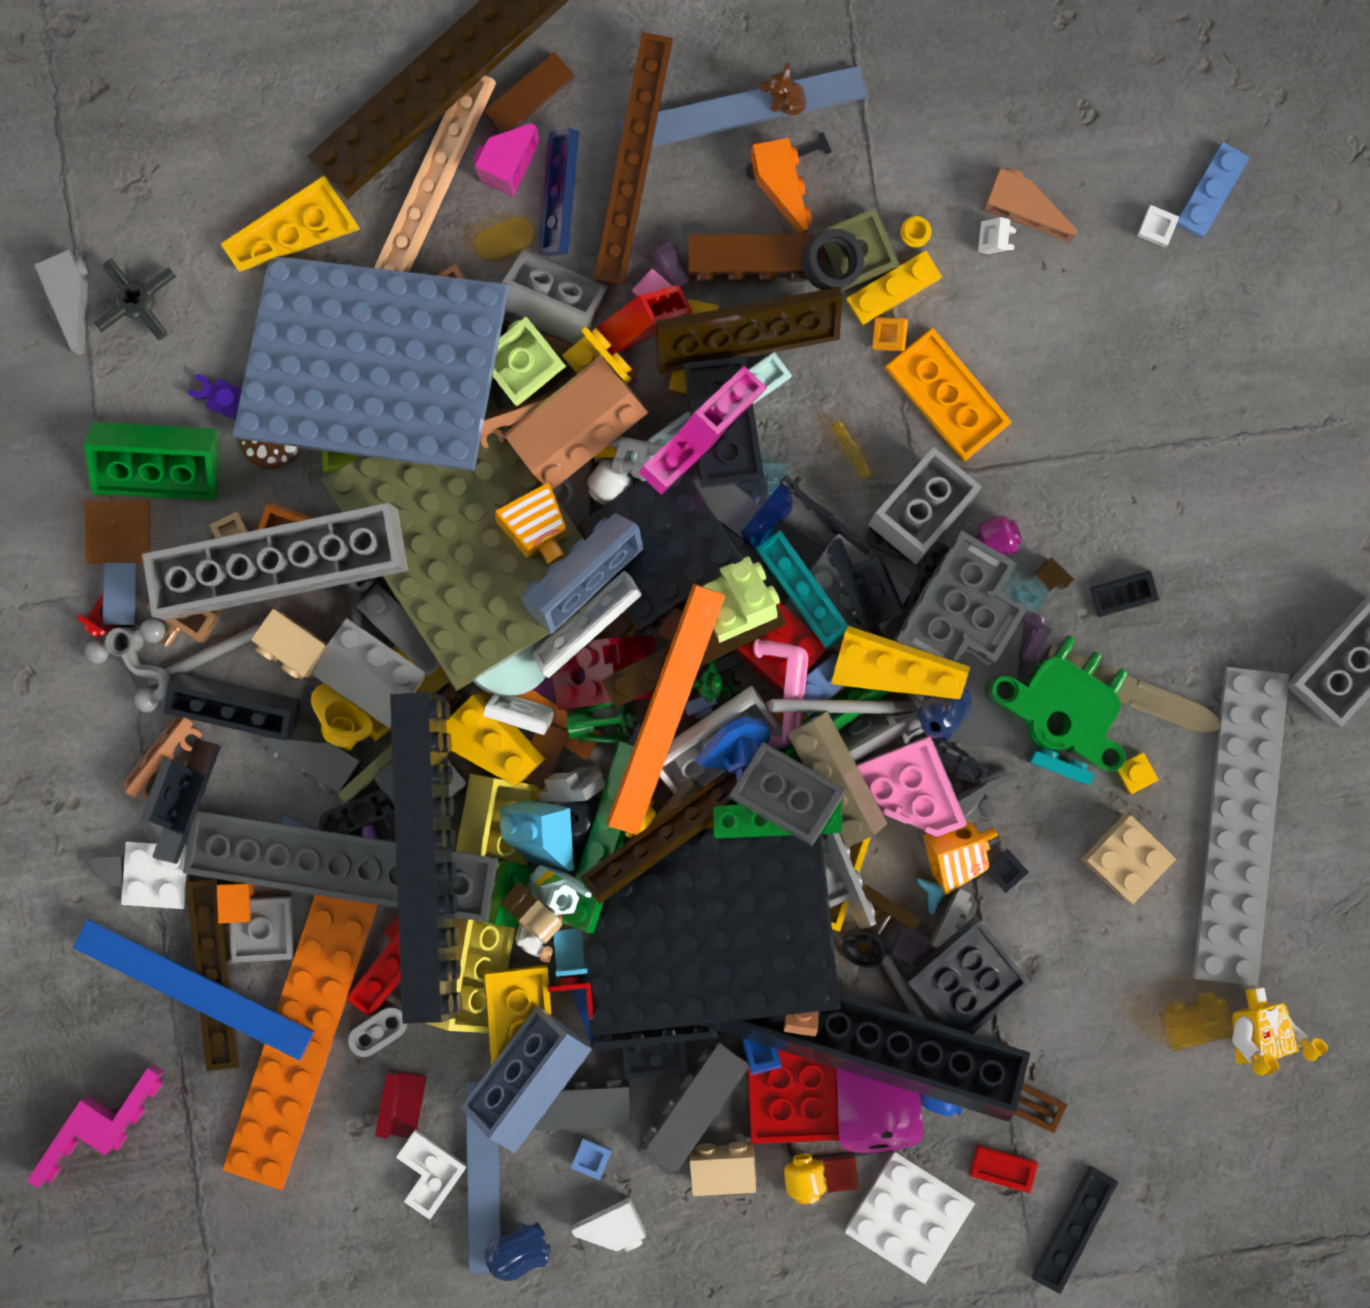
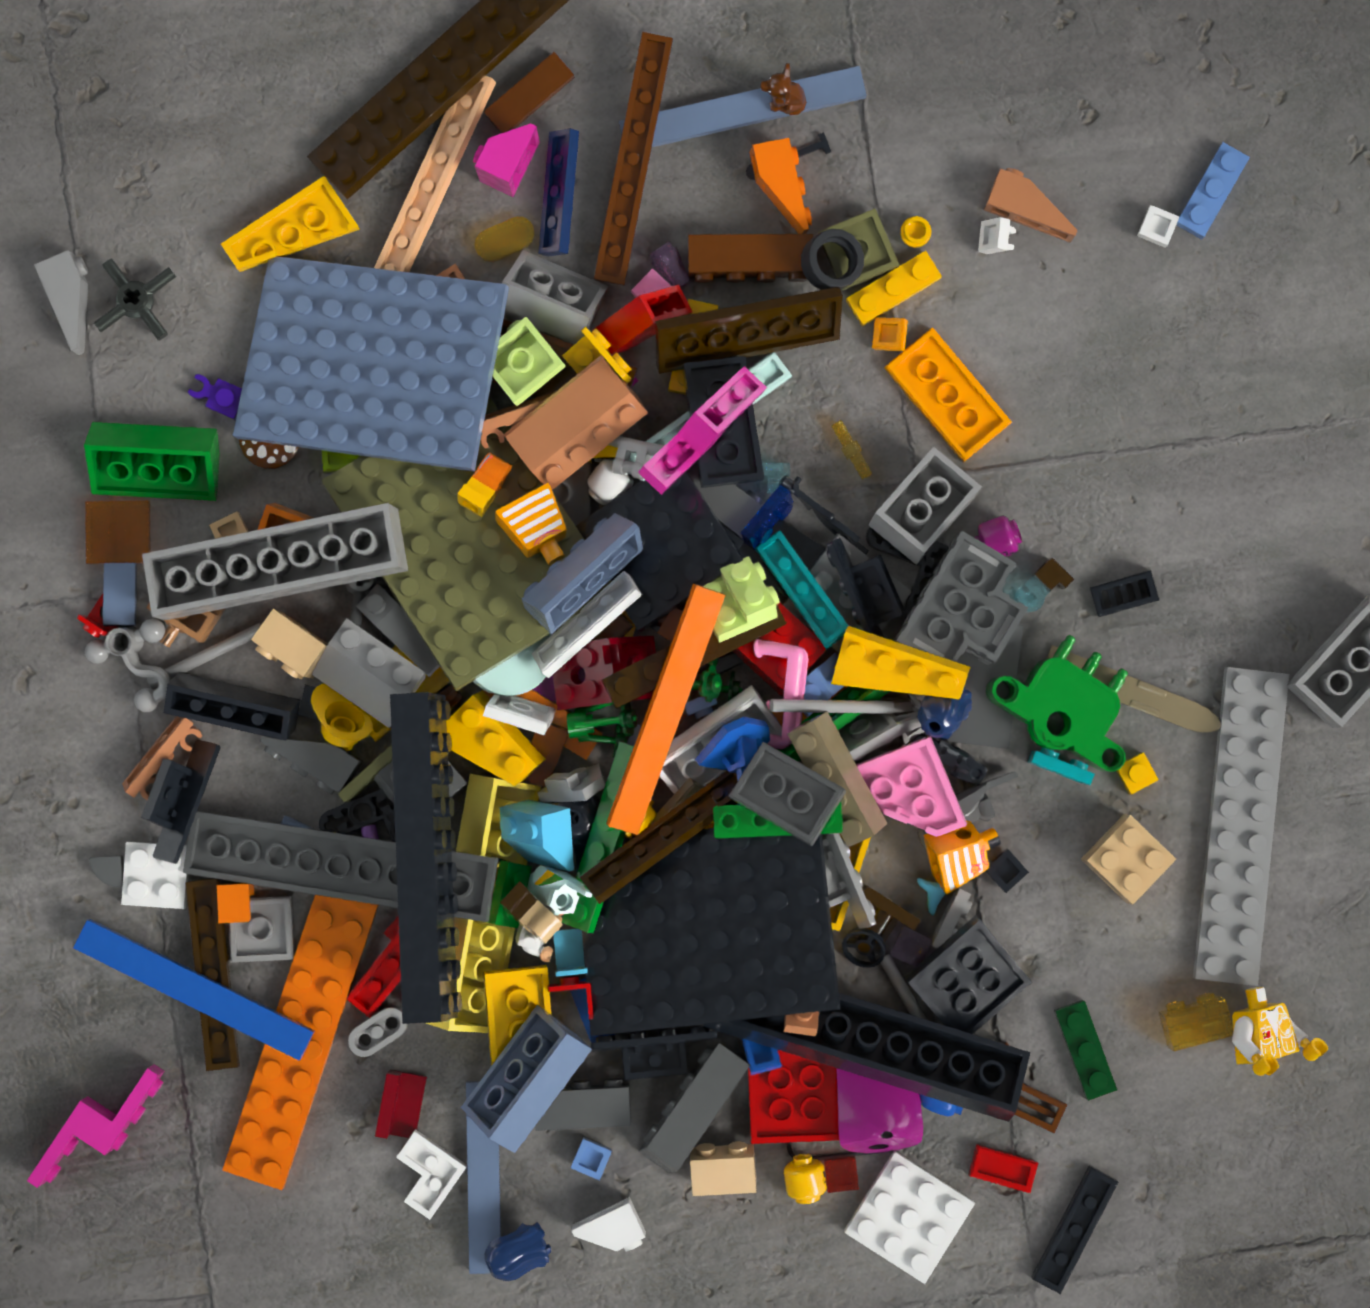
clear purple bracket [1020,612,1052,663] -> none
none -> leg [457,453,512,517]
none -> dark green plate [1054,1000,1117,1101]

